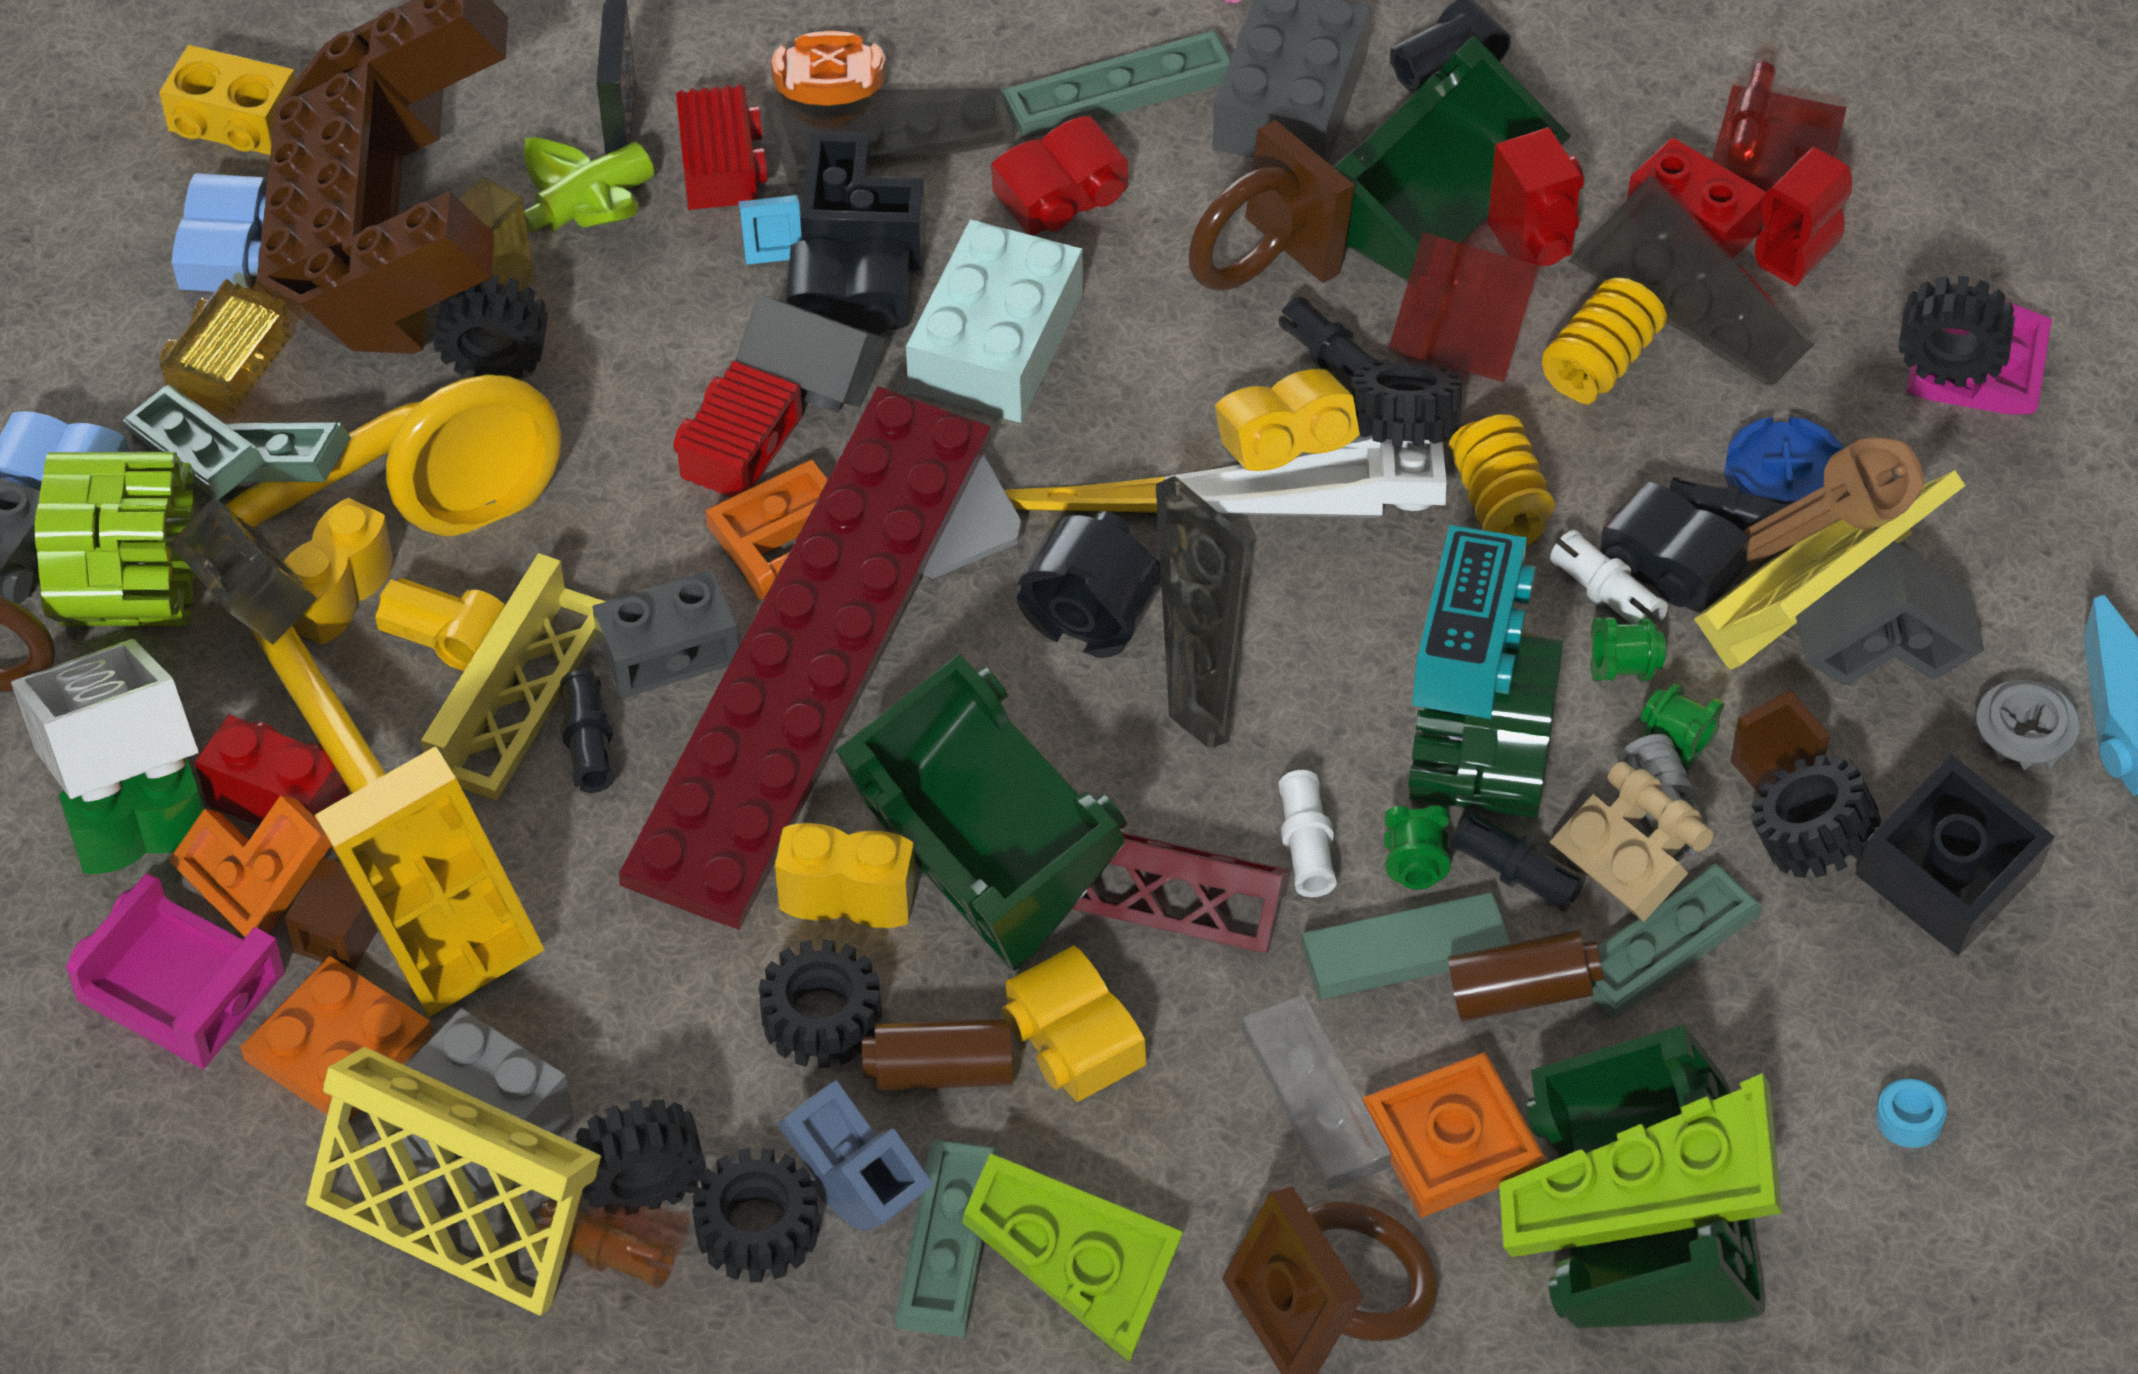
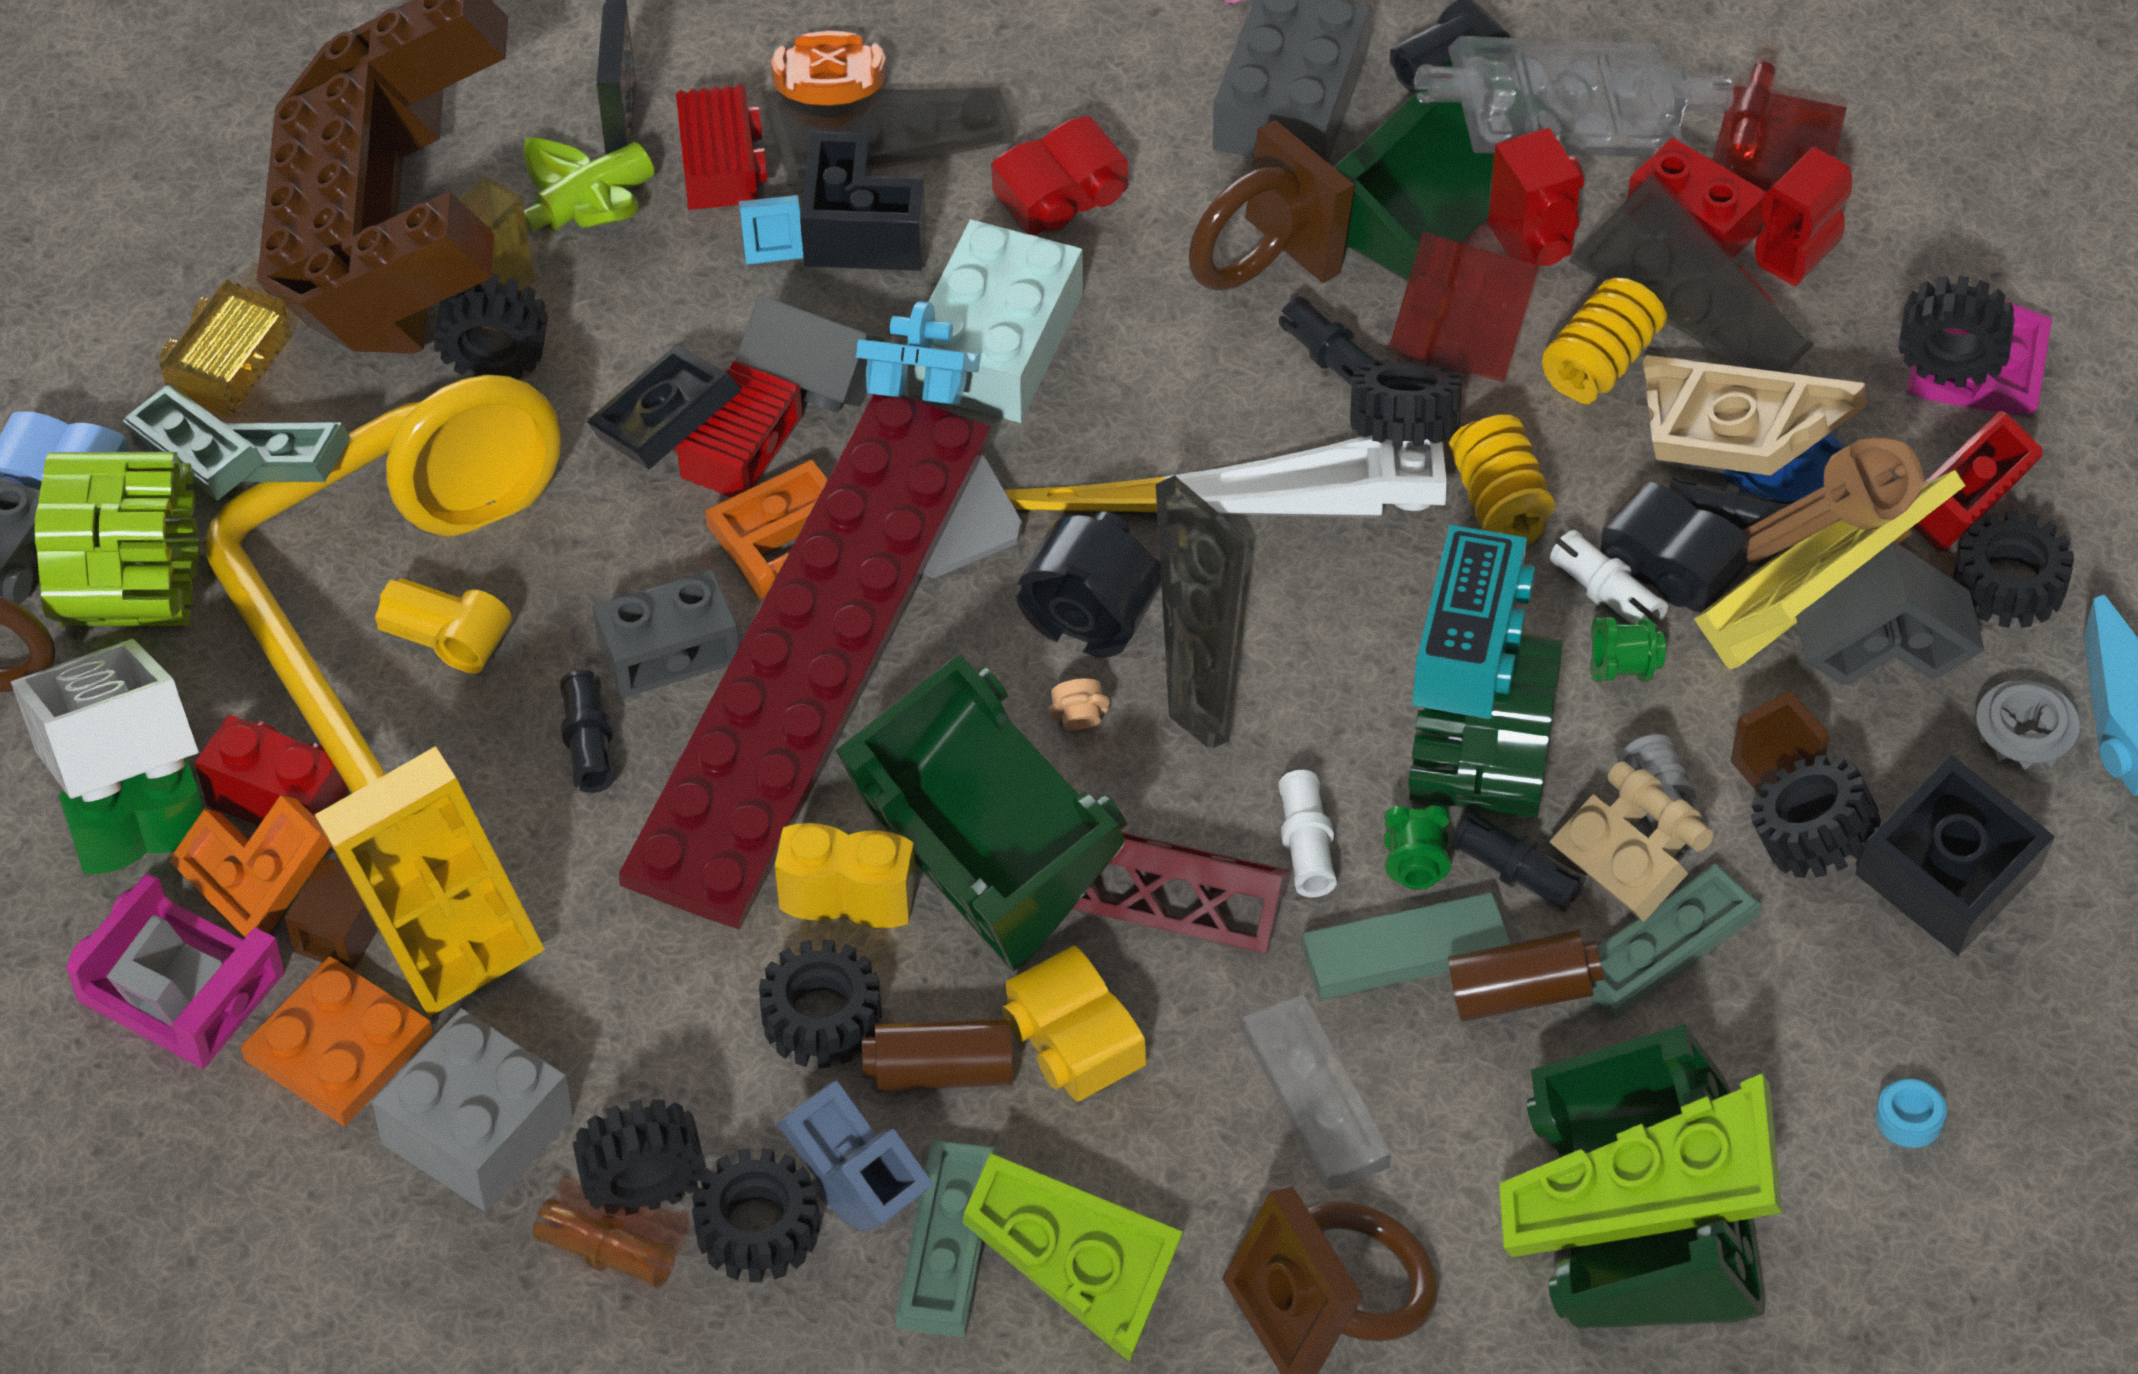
yellow brick [159,45,296,155] -> none
clear smoke brick [170,497,317,645] -> none
light blue brick [172,173,267,294] -> none
yellow brick [275,498,394,645] -> none
light yellow fence [306,1047,601,1316] -> none
light yellow fence [421,553,606,800] -> none
black brick [787,238,912,332] -> none
sand green tile [1002,30,1231,140] -> none
yellow brick [1214,369,1360,471] -> none
orange plate [1361,1052,1546,1218] -> none
green brick [1640,683,1725,770] -> none
none -> light grey panel [107,915,222,1028]
none -> black tile [587,345,741,470]
none -> medium azure hips [856,301,980,404]
none -> light nougat plate [1048,678,1110,731]
none -> clear plate [1414,36,1734,157]
none -> tan wing [1643,355,1868,476]
none -> red brick [1913,411,2043,551]
none -> black tyre [1953,511,2074,628]

